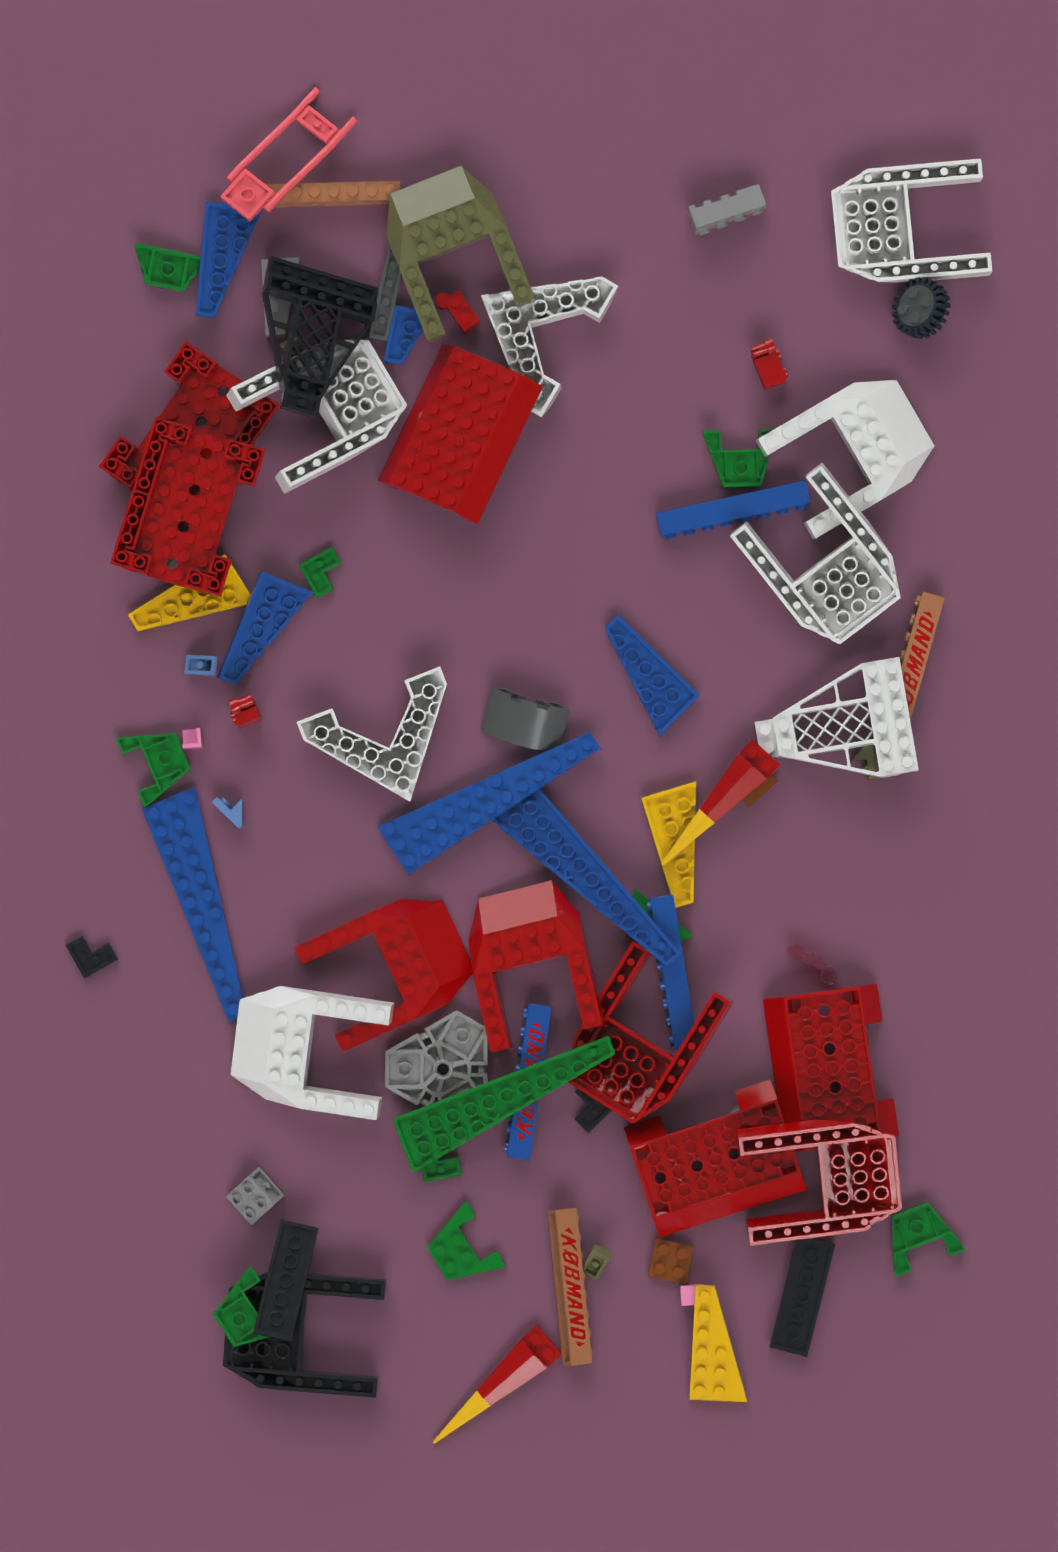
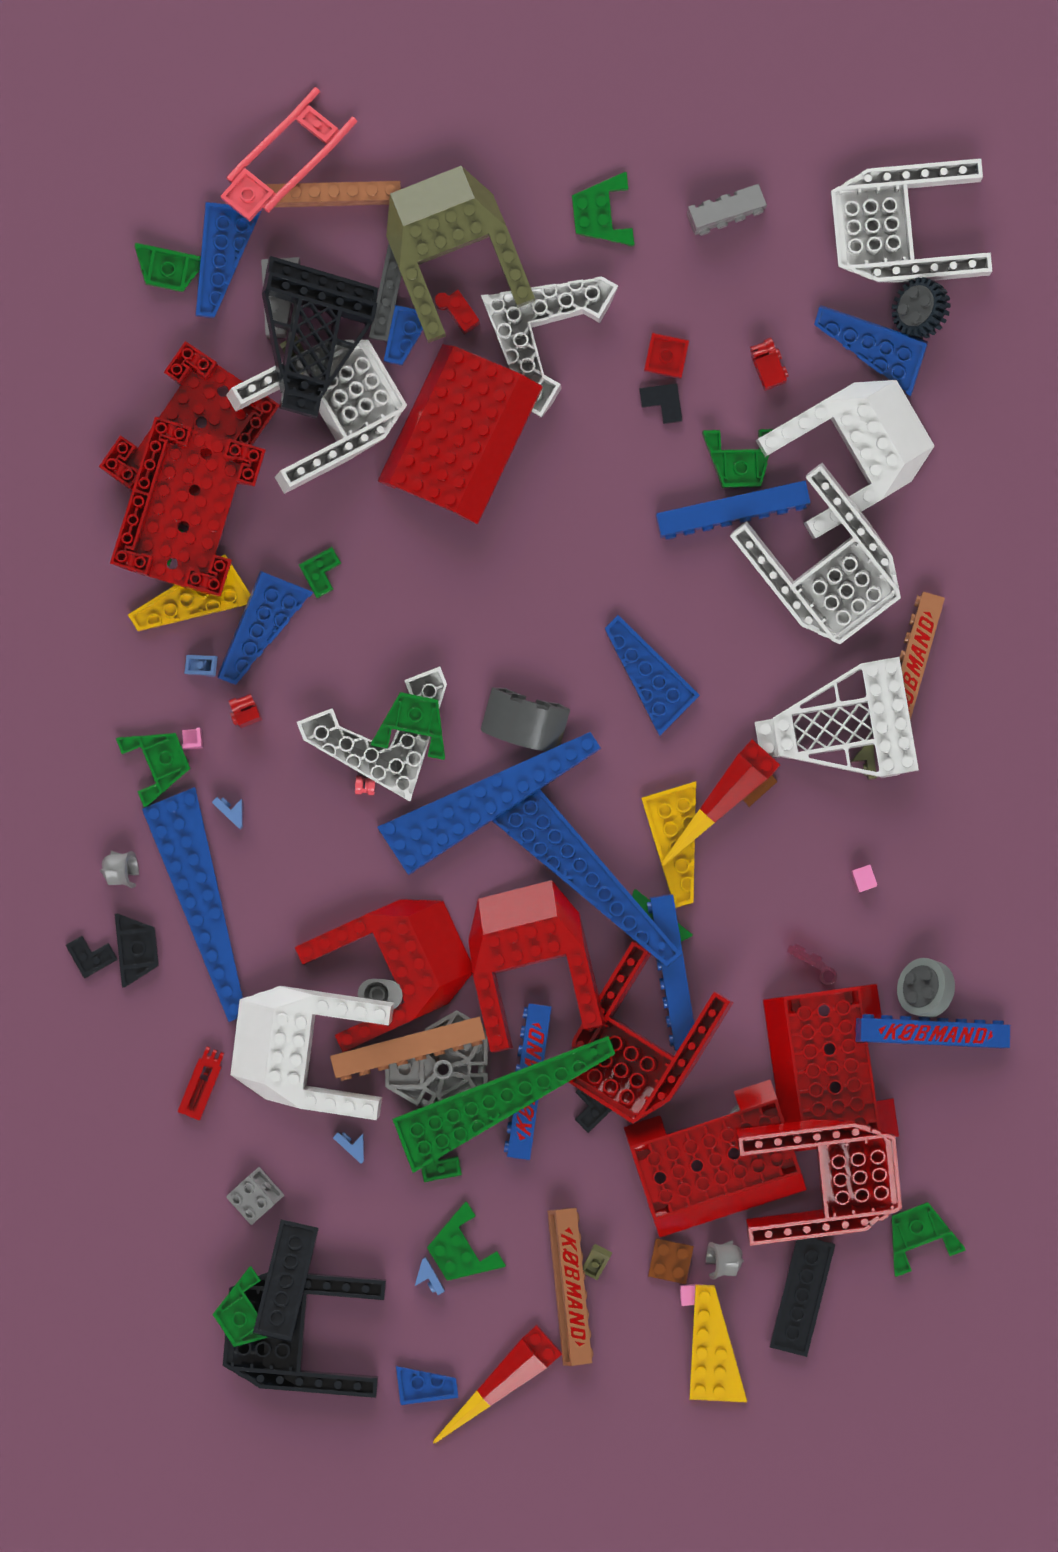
none -> light grey helmet [100,851,139,888]
none -> black wing [115,913,159,988]
none -> red hinge [177,1046,225,1121]
none -> nougat brick [330,1016,486,1081]
none -> medium blue slope [333,1132,364,1164]
none -> coral wheel [355,775,376,796]
none -> light grey piece [357,979,403,1009]
none -> green wing [371,692,445,760]
none -> blue wing [396,1366,458,1405]
none -> medium blue slope [415,1257,445,1295]
none -> green wing [572,172,634,247]
none -> black tile [639,383,682,424]
none -> red plate [644,333,689,379]
none -> light grey helmet [706,1240,744,1280]
none -> blue wing [814,305,928,396]
none -> bright pink panel [851,865,877,893]
none -> blue brick [855,1014,1010,1048]
none -> wheel [897,958,955,1018]

